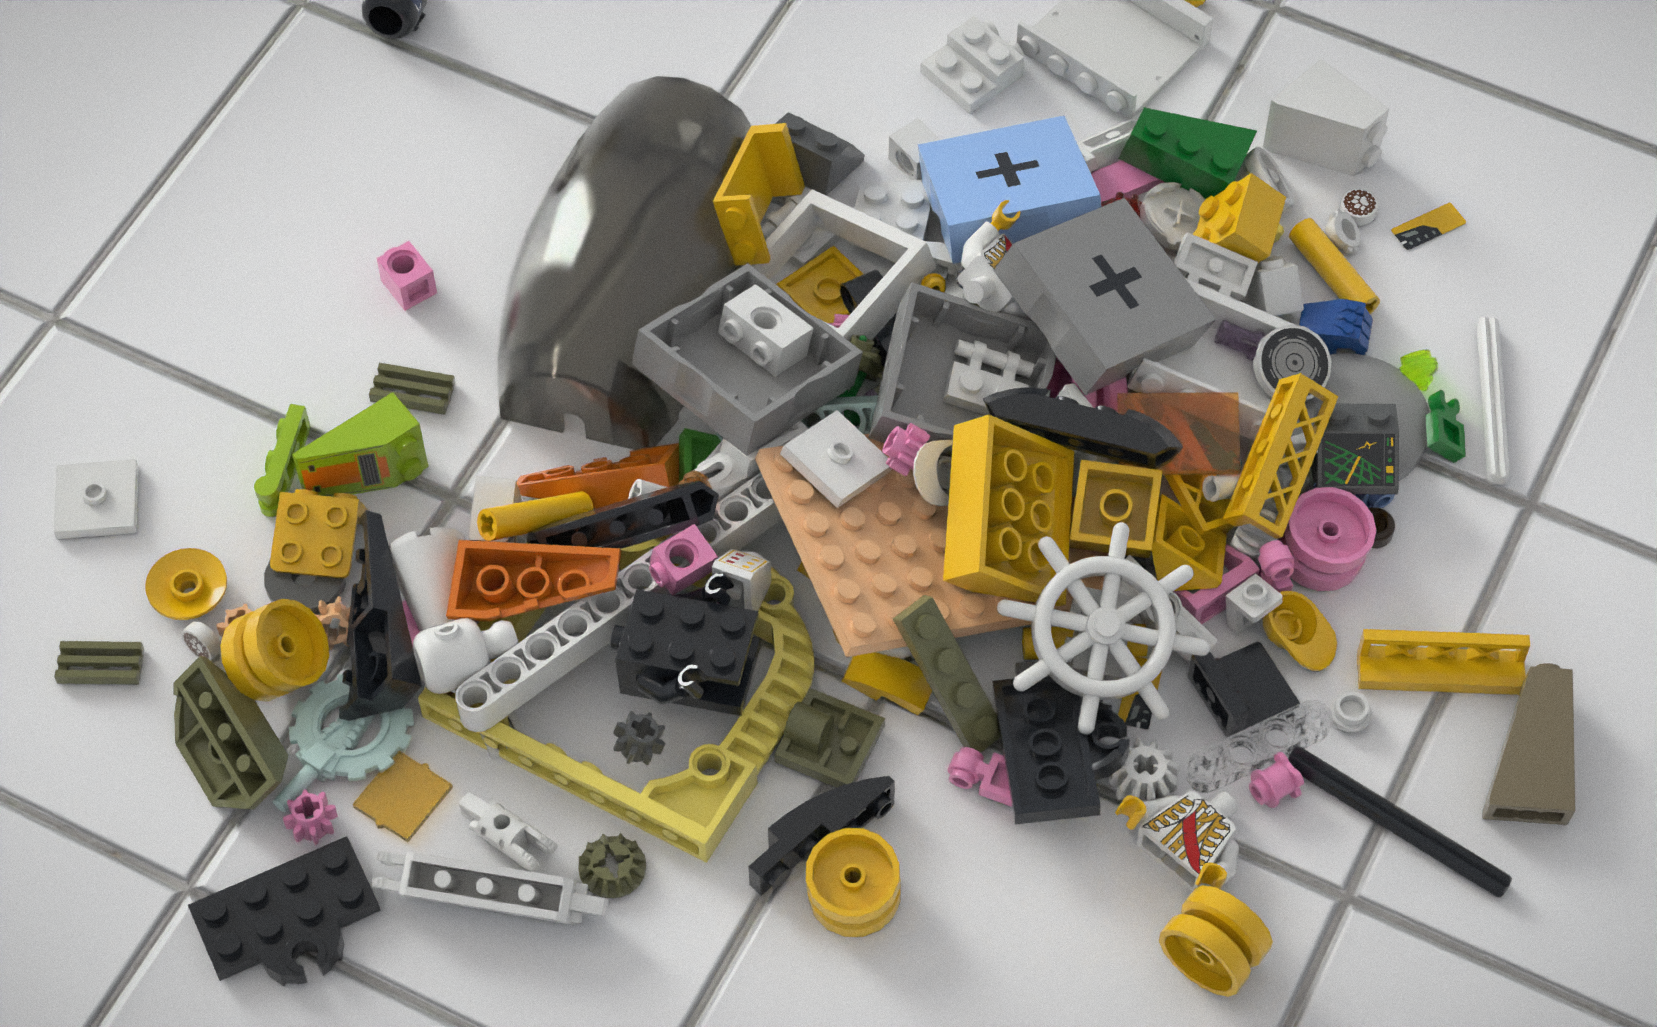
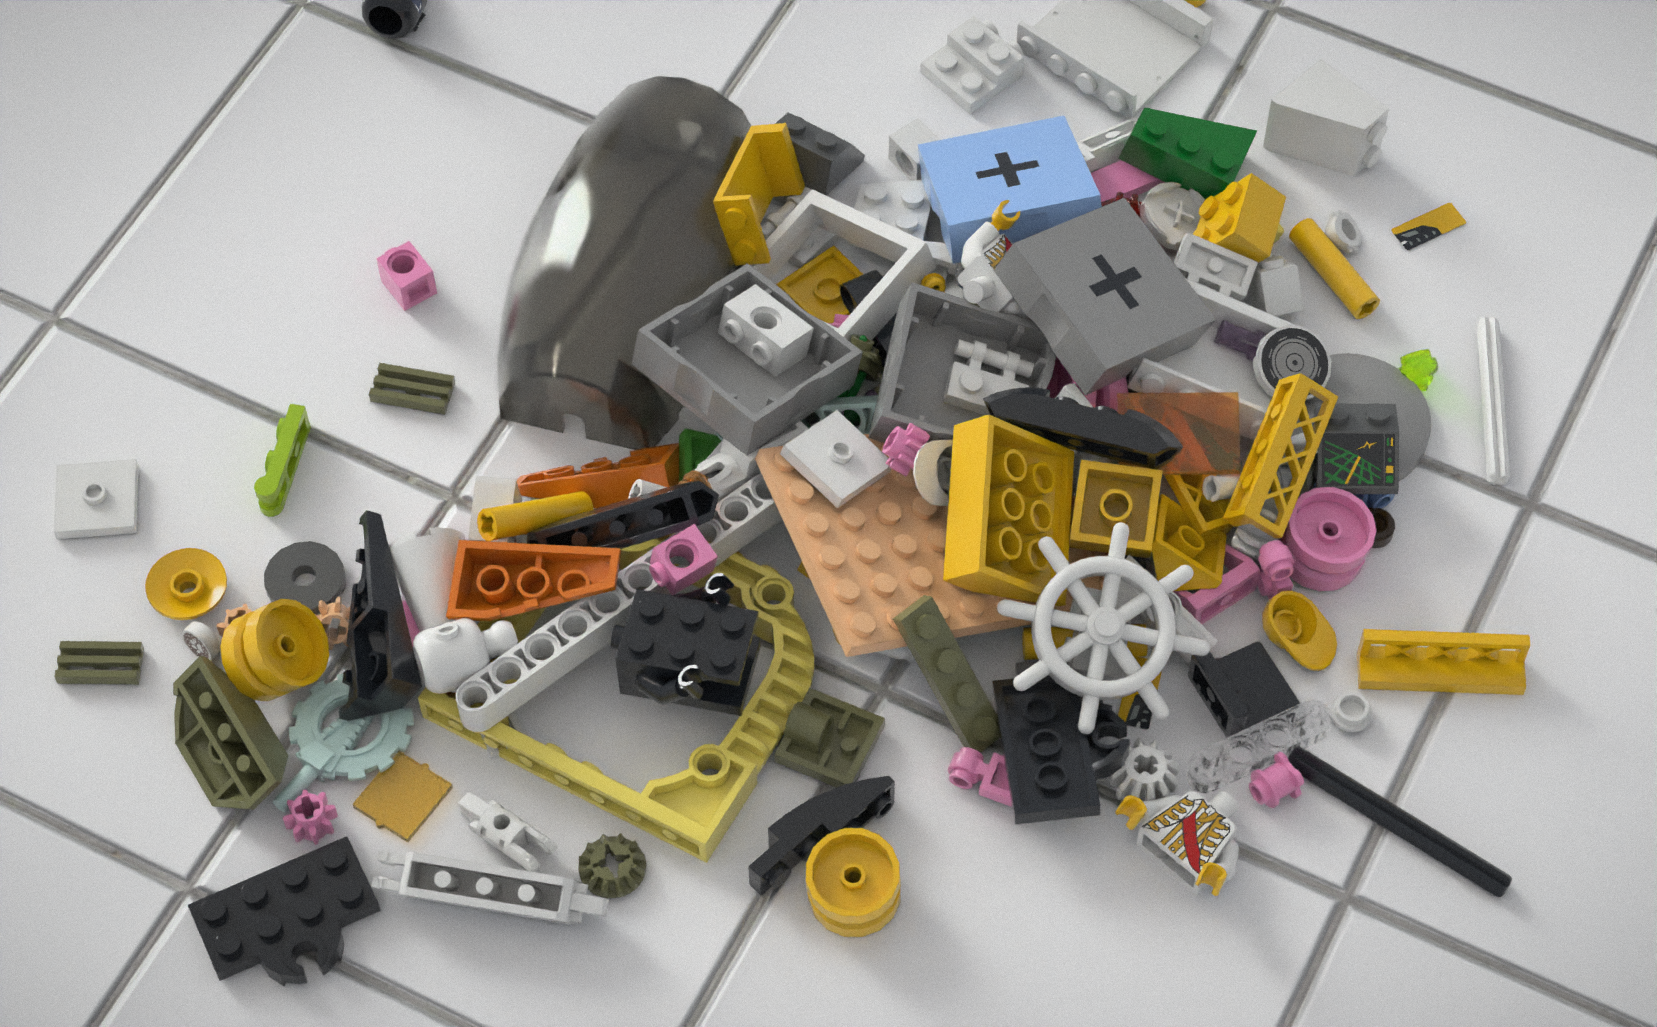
yellow bracket [270,489,368,579] -> none
lime slope [292,392,429,497] -> none
dark grey gear [613,711,666,766] -> none
white slope [712,549,771,611] -> none
yellow slope [841,652,932,716] -> none
yellow wheel [1159,885,1273,997] -> none
white bracket [1226,573,1283,635] -> none
white plate [1243,147,1294,213] -> none
blue hand [1299,299,1373,355] -> none
tile [1339,188,1379,226] -> none
green plate [1426,390,1466,463] -> none
dark tan slope [1482,663,1575,825] -> none

